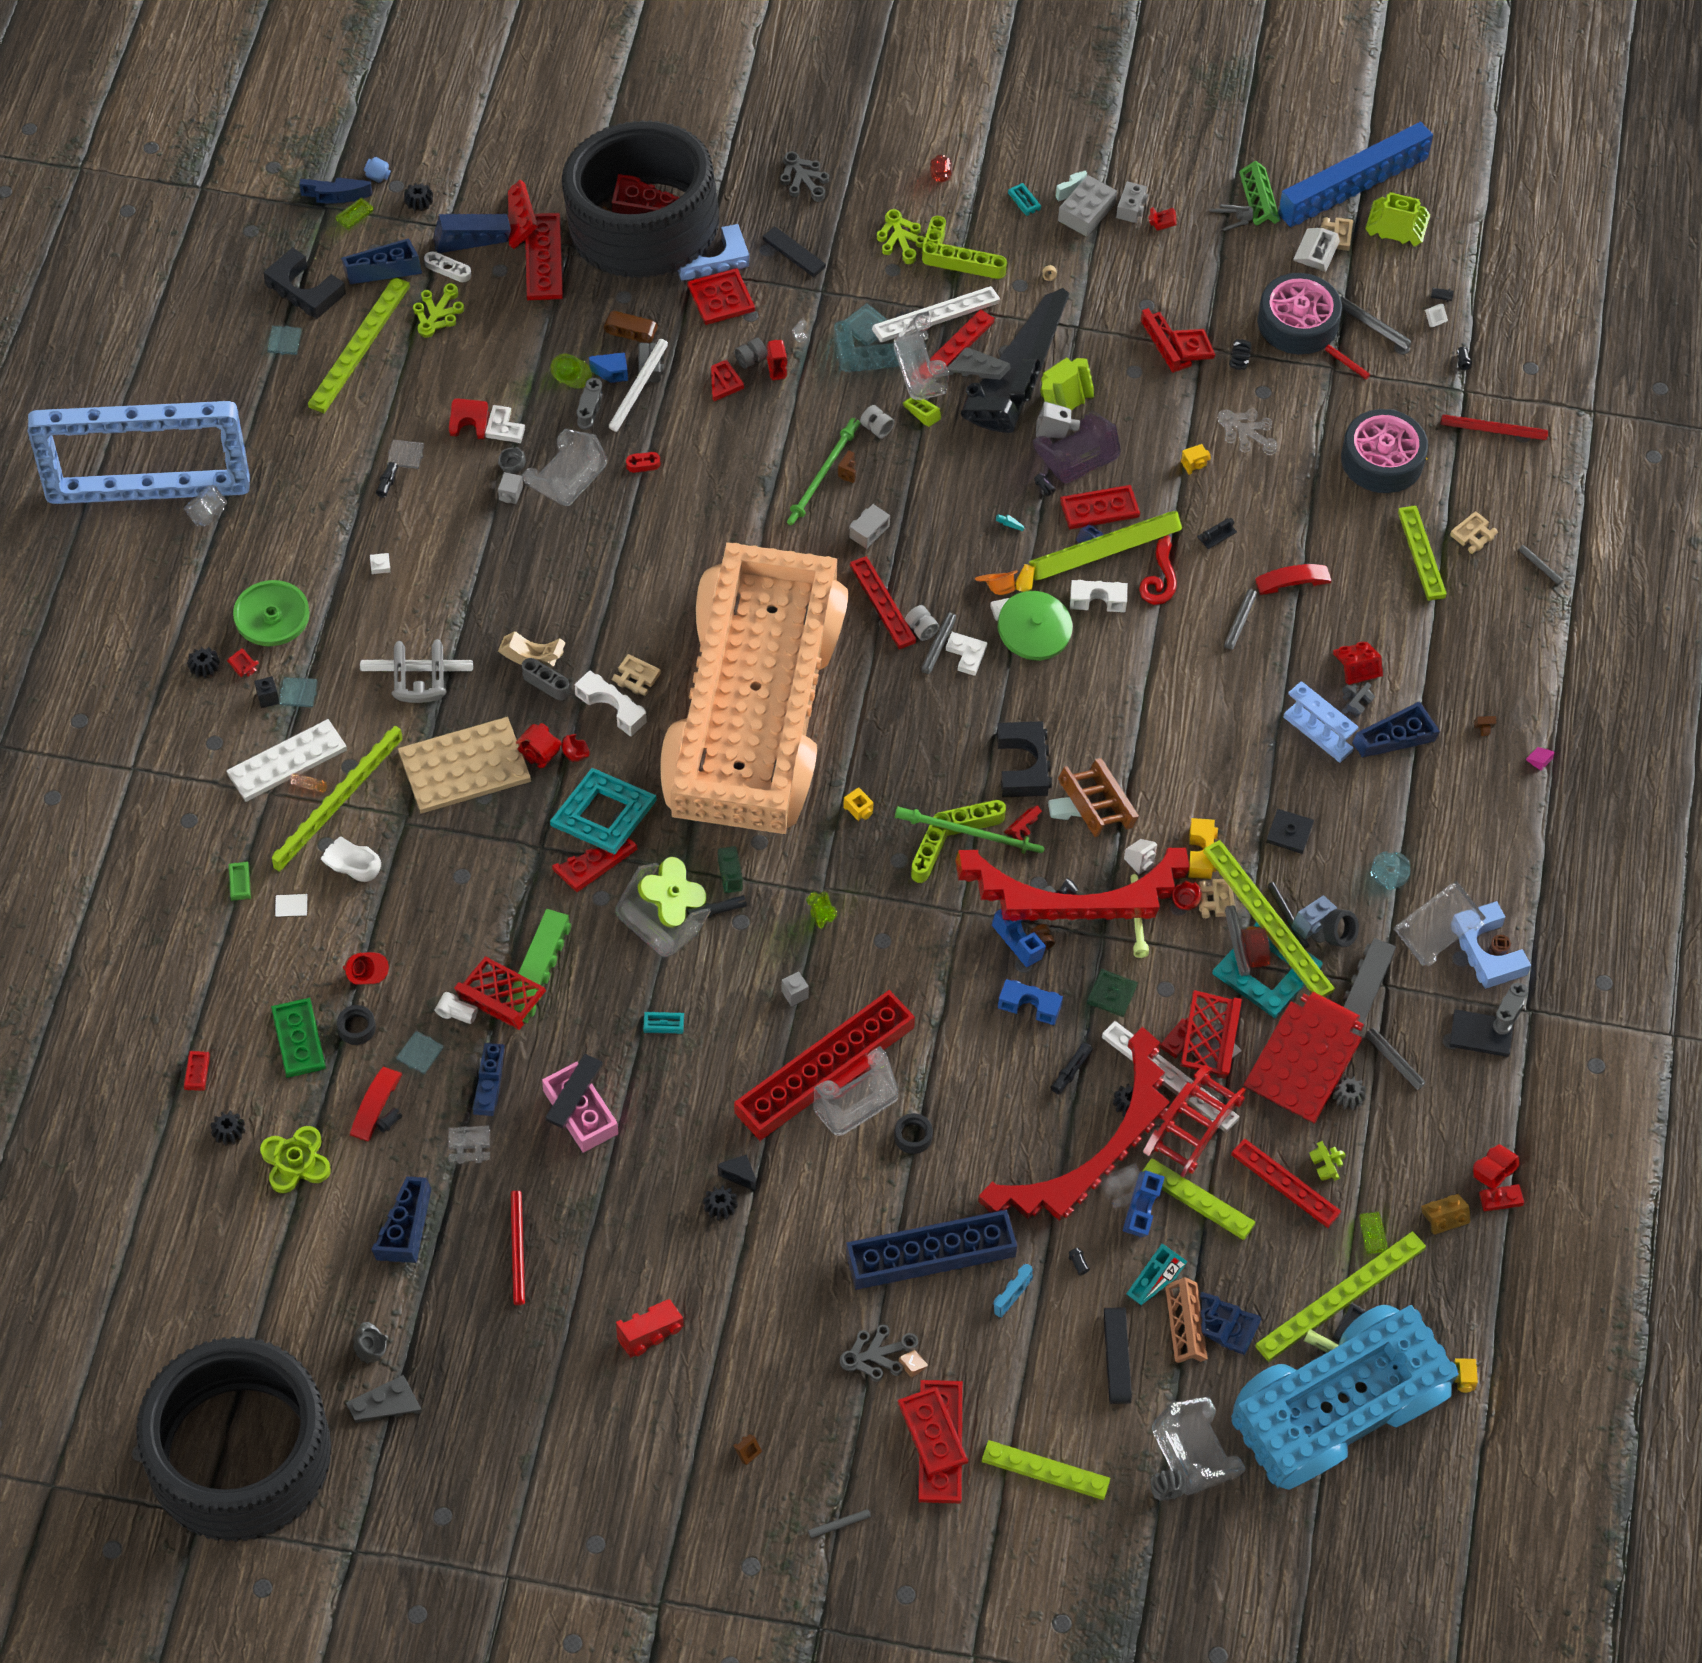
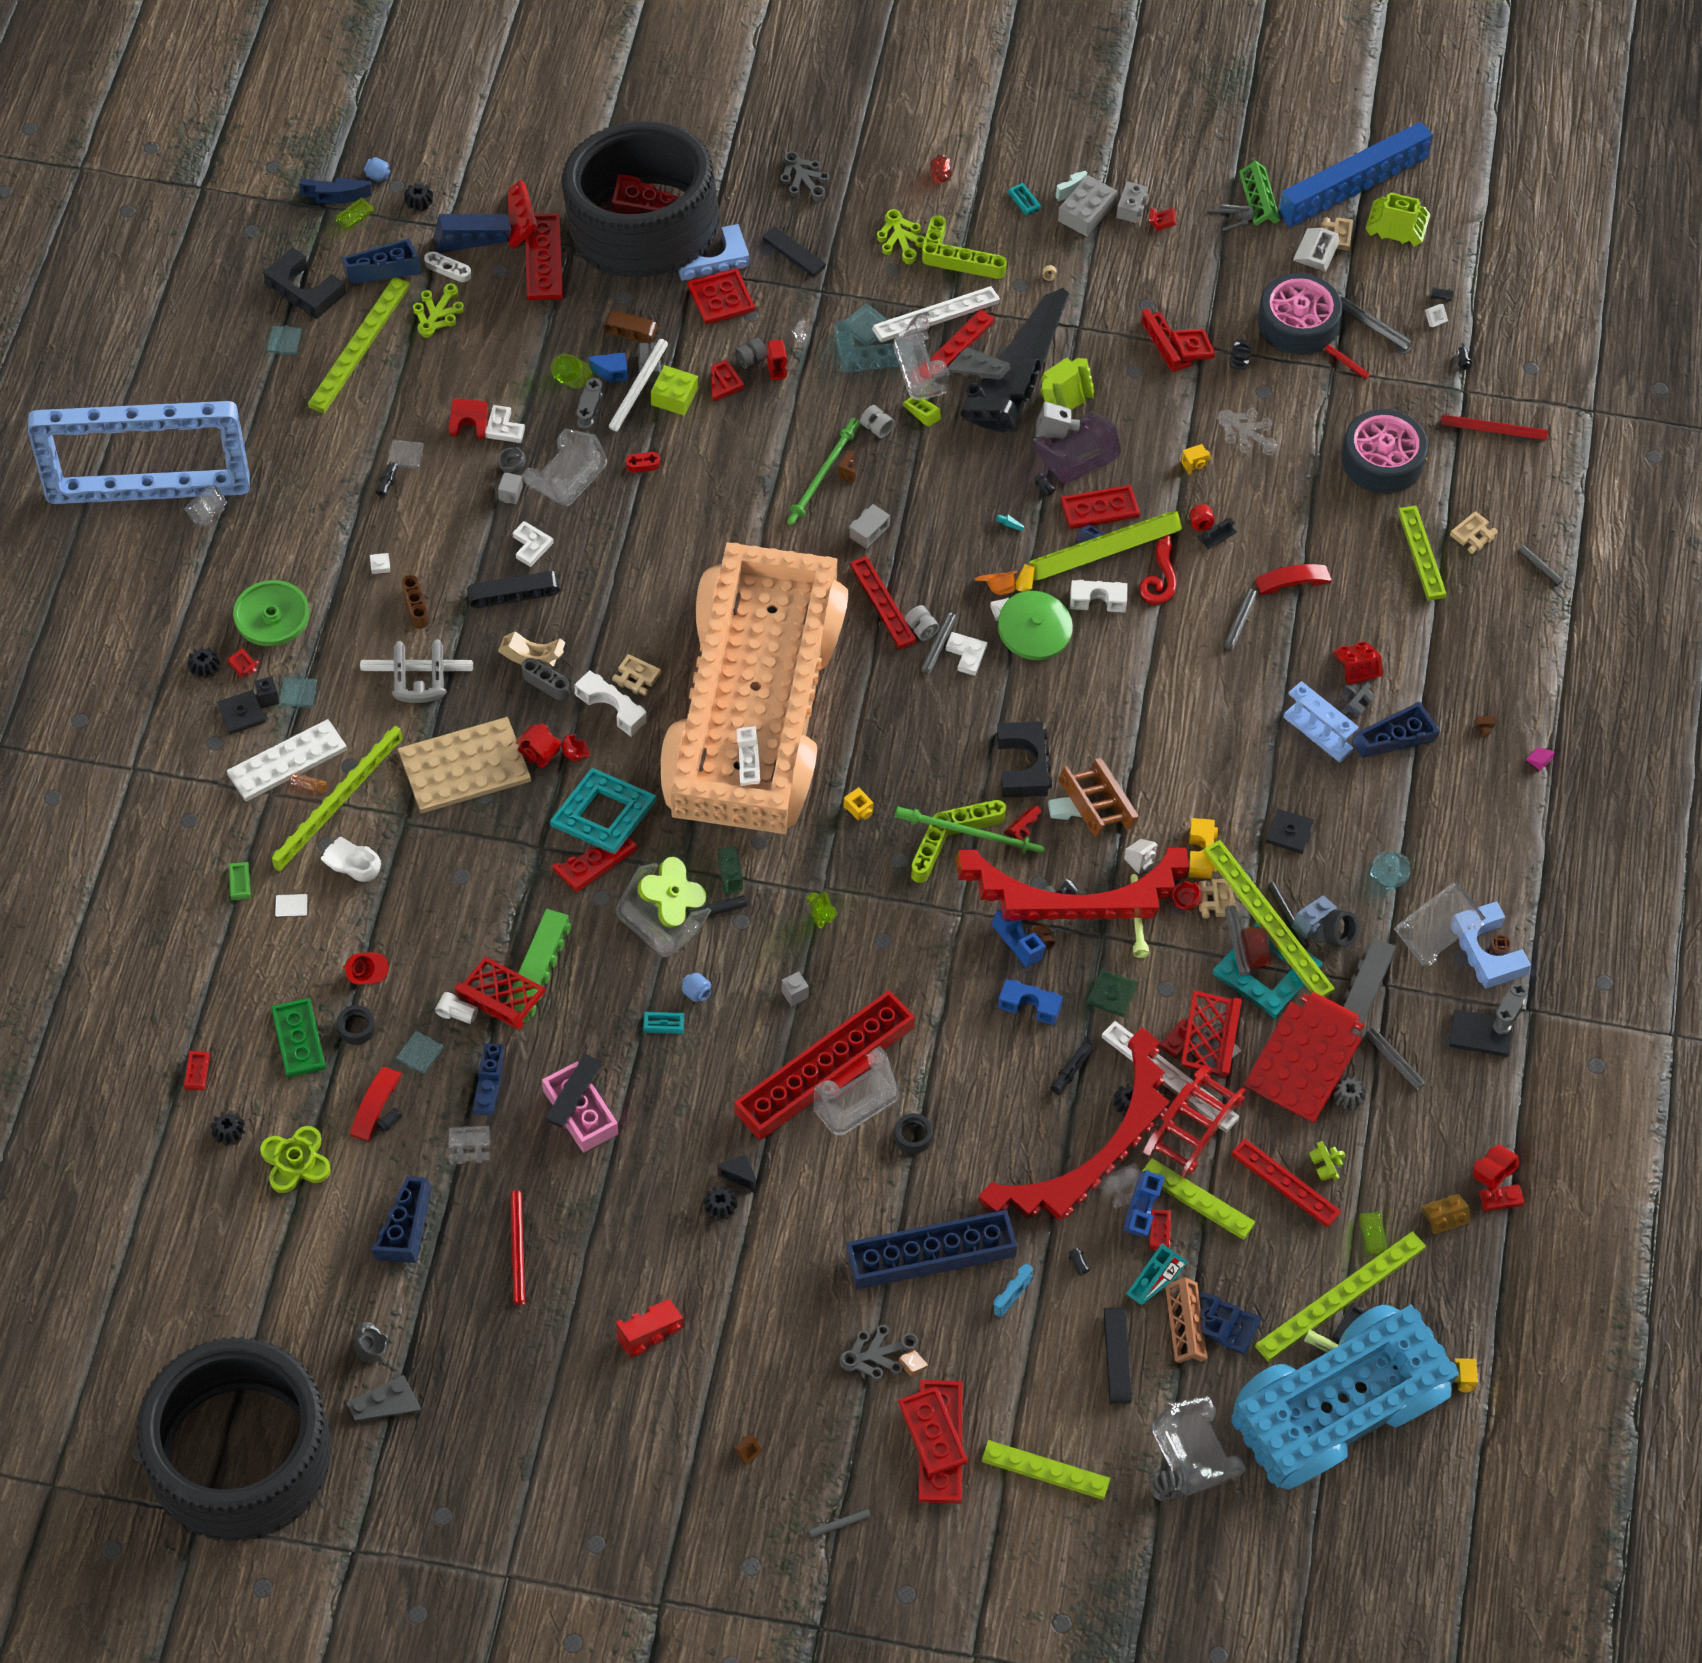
none -> black plate [217,690,266,735]
none -> reddish brown beam [402,575,428,629]
none -> black beam [467,571,560,608]
none -> white plate [513,521,553,567]
none -> lime brick [651,365,698,416]
none -> medium blue head [682,973,712,1002]
none -> white slope [737,726,760,786]
none -> red plate [1149,1209,1171,1250]
none -> red head [1189,504,1215,531]

